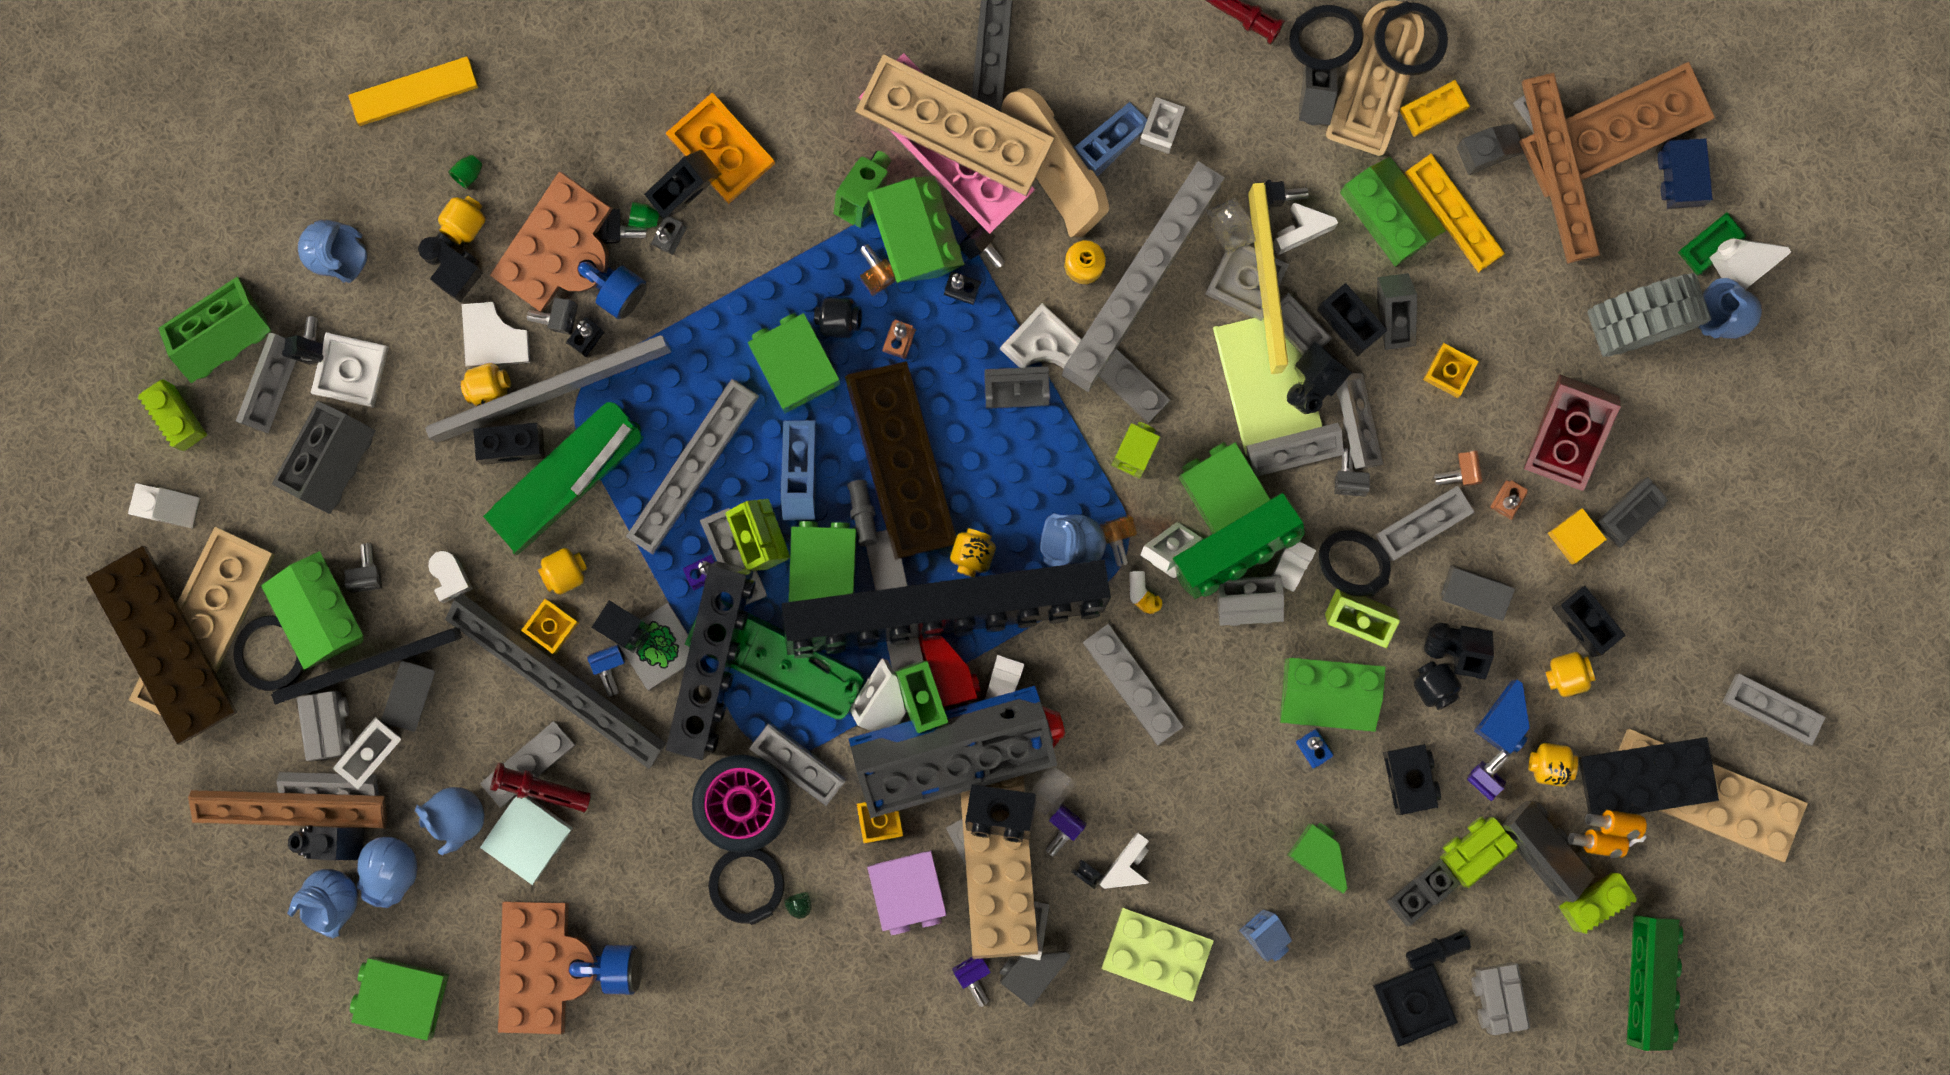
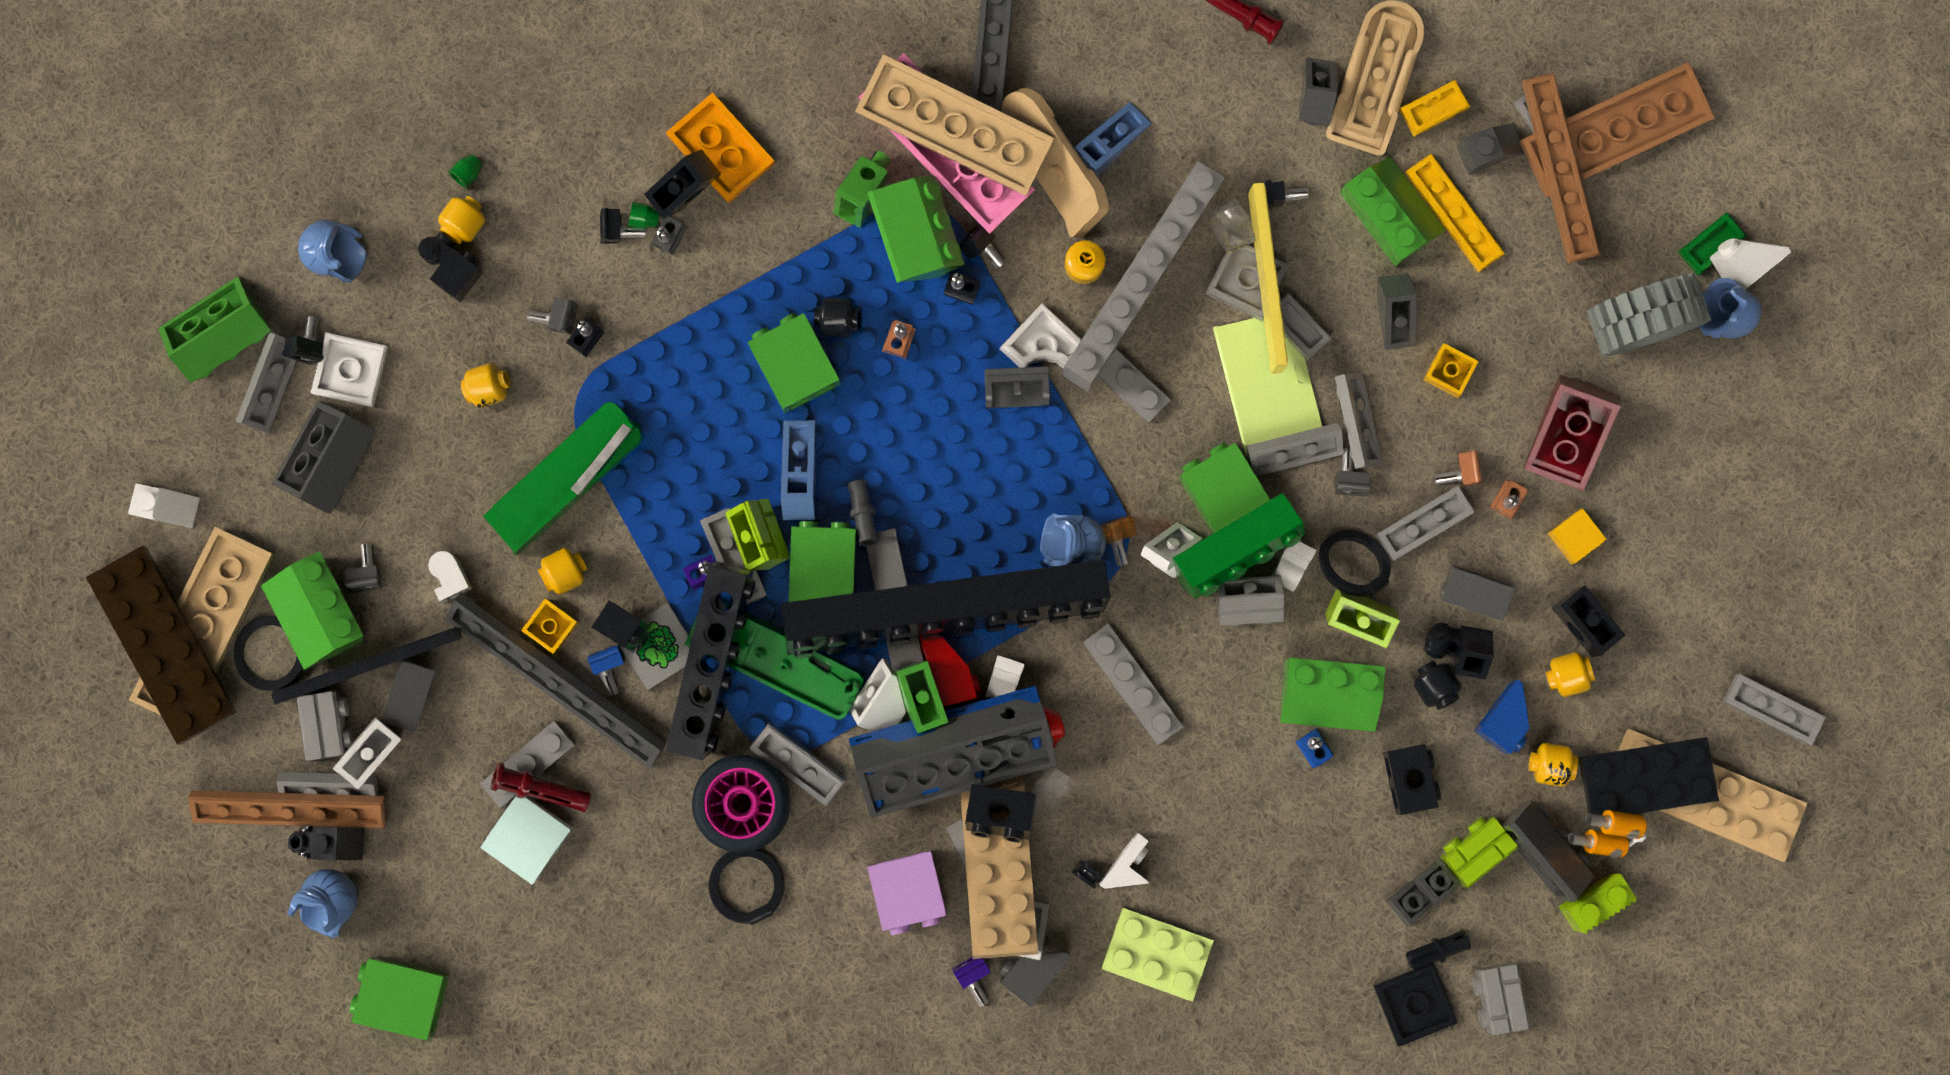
lime brick [138,379,207,451] -> none
yellow tile [348,56,478,126] -> none
medium blue hair [357,837,417,908] -> none
medium blue hair [415,787,484,855] -> none
light grey tile [425,335,672,443] -> none
white tile [462,302,530,368] -> none
black brick [473,423,545,465] -> none
nougat plate [490,172,647,320] -> none
nougat plate [498,901,642,1034] -> none
light grey tile [626,379,759,555] -> none
clear green hinge [784,892,812,919] -> none
dark brown plate [845,361,956,560] -> none
yellow piece [857,802,903,843] -> none
clear orange piece [860,244,896,296] -> none
yellow head [950,528,996,577] -> none
dark purple piece [1046,804,1087,856] -> none
lime brick [1111,422,1160,479] -> none
arm [1129,571,1163,614] -> none
white slope [1140,97,1185,154] -> none
medium blue slope [1239,909,1292,962] -> none
white slope [1273,203,1338,255] -> none
black brick [1287,341,1352,414] -> none
bright green slope [1287,823,1347,894] -> none
black piece [1289,5,1364,70] -> none
black brick [1317,283,1387,357] -> none
black piece [1374,1,1448,76] -> none
dark purple piece [1467,750,1510,801] -> none
dark grey hinge [1596,477,1668,548] -> none
green slope [1627,915,1683,1051] -> none
dark blue brick [1657,138,1713,209] -> none

